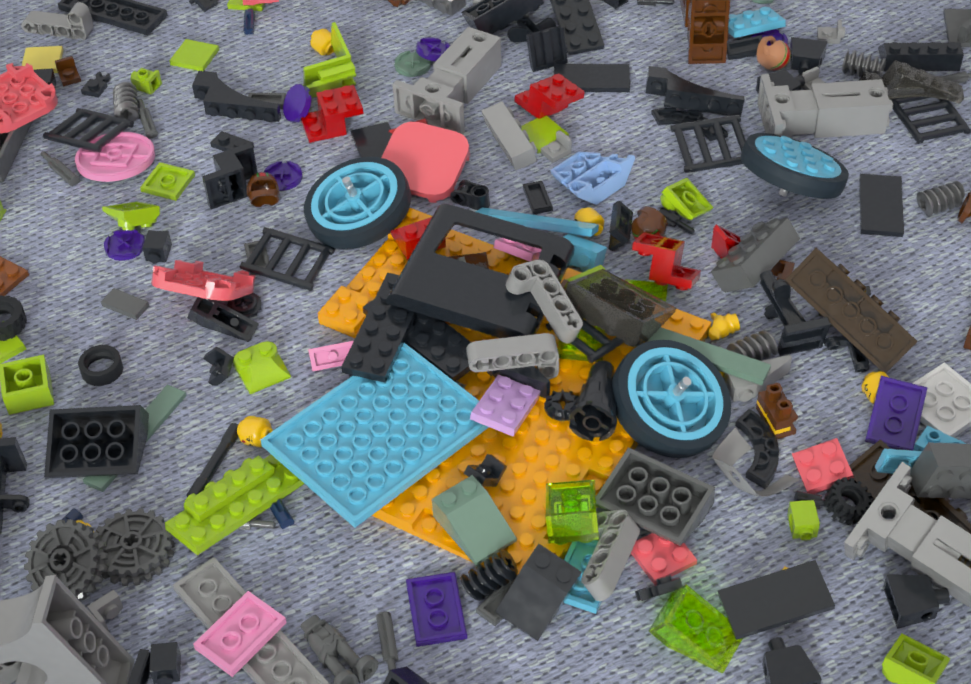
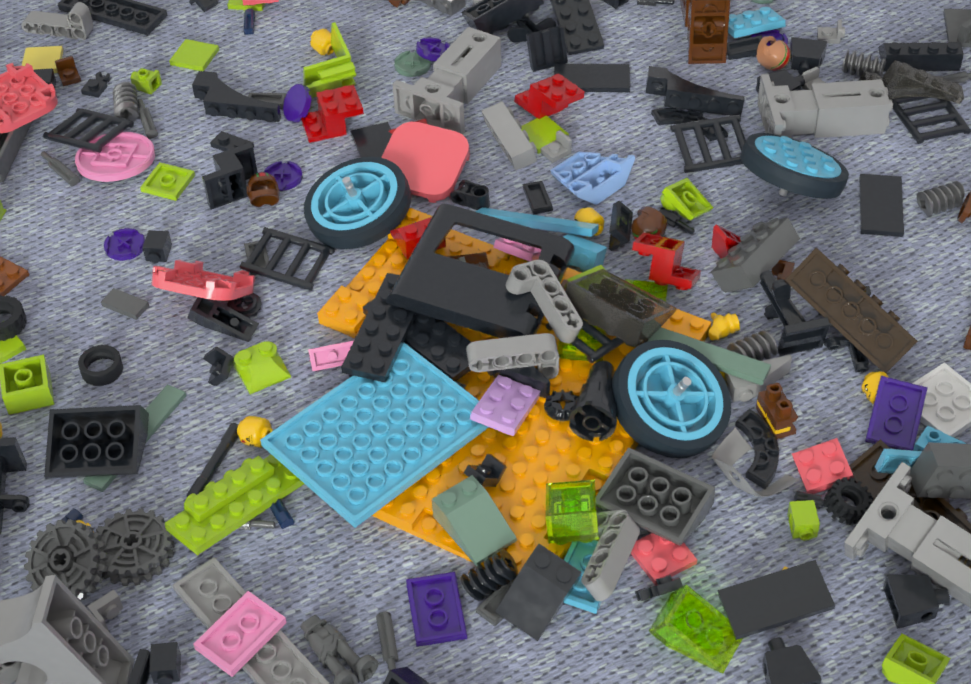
lime slope [102,201,160,230] -> none

